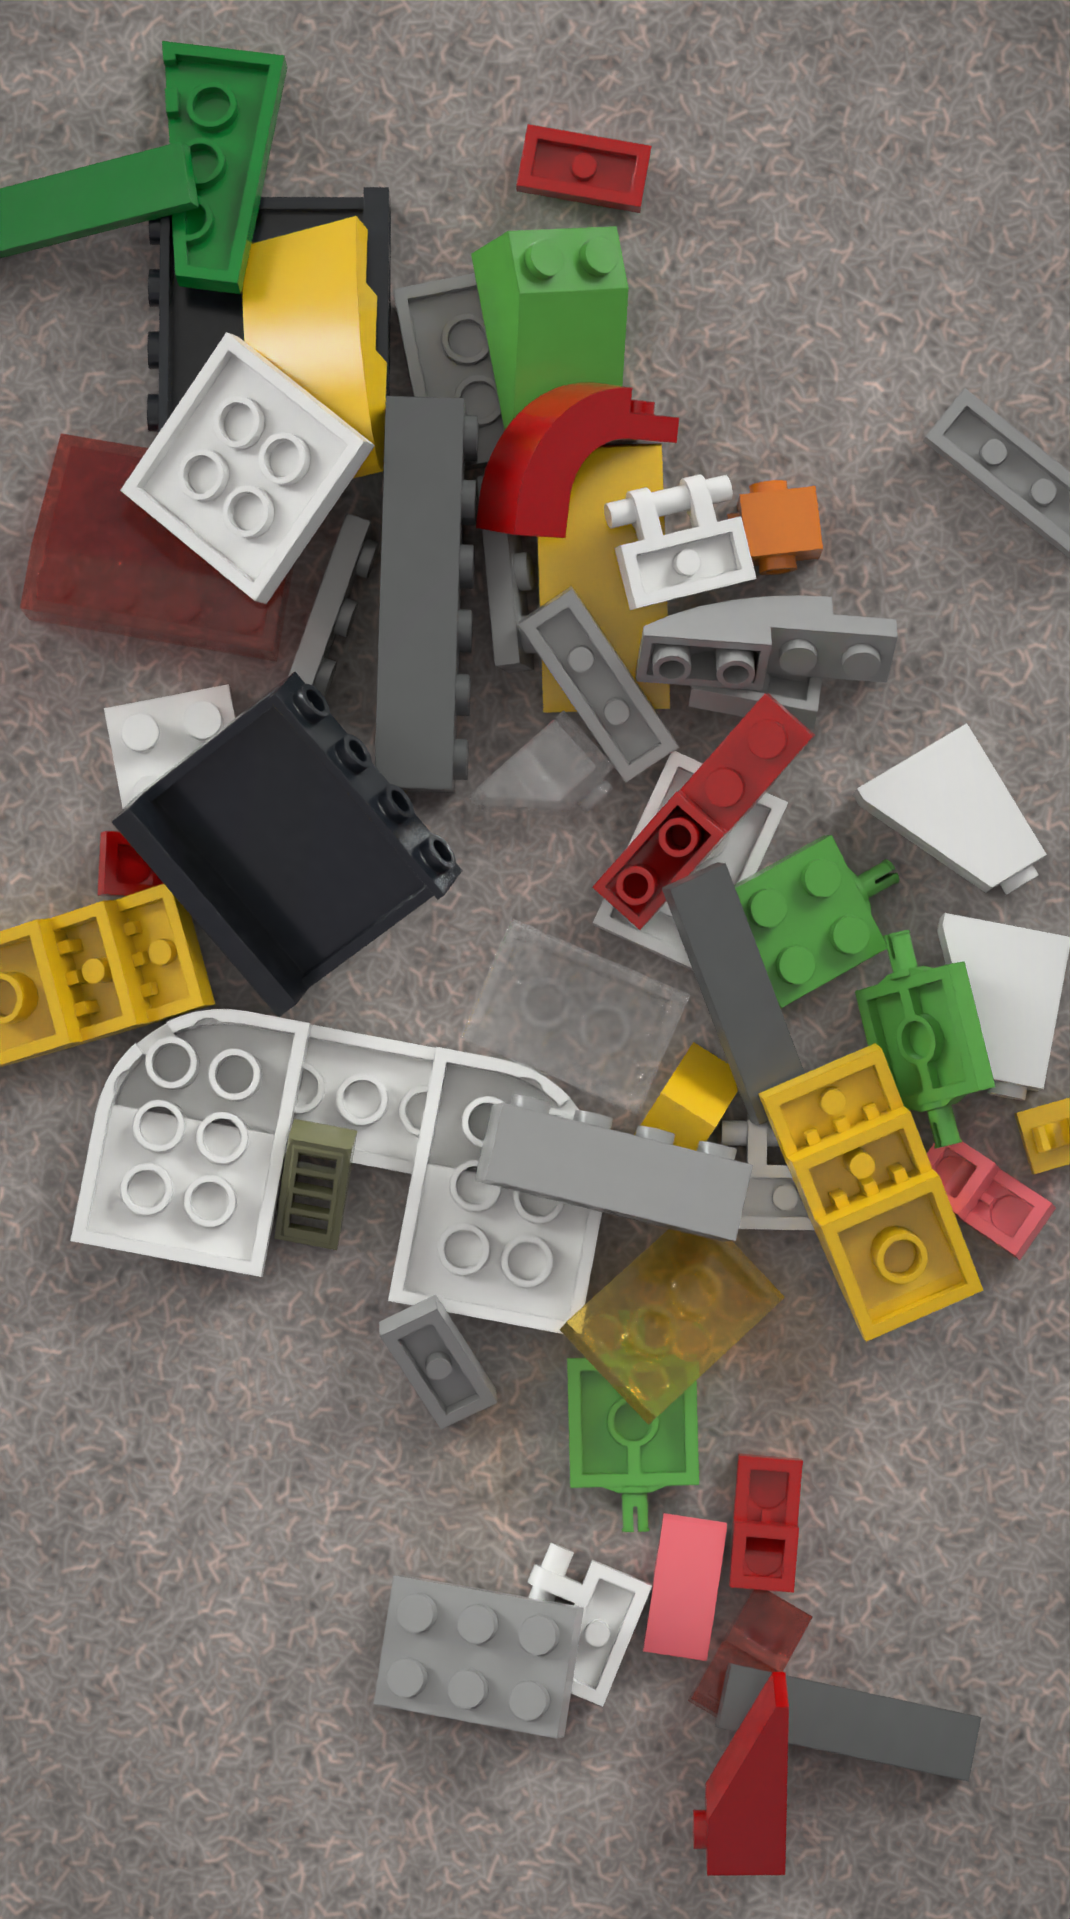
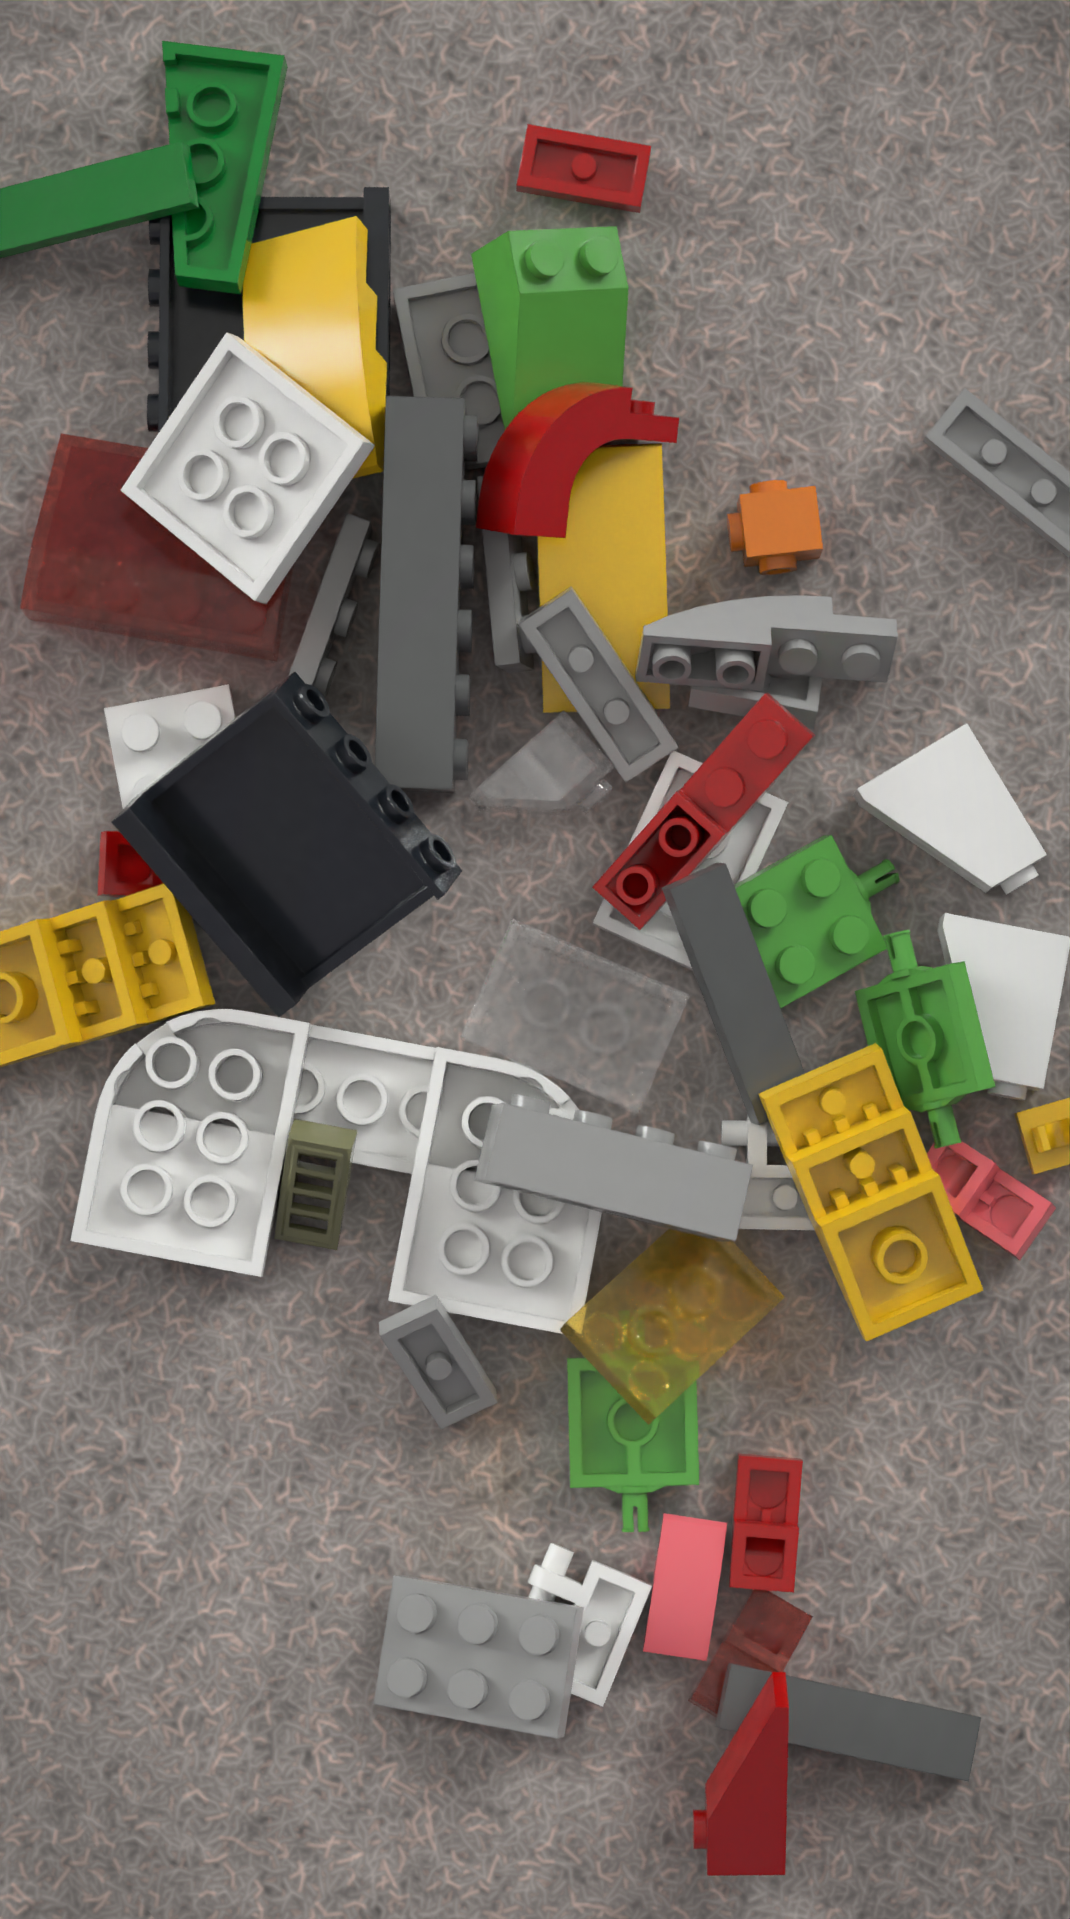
white plate [604,474,757,610] -> none
yellow slope [634,1042,738,1151] -> none

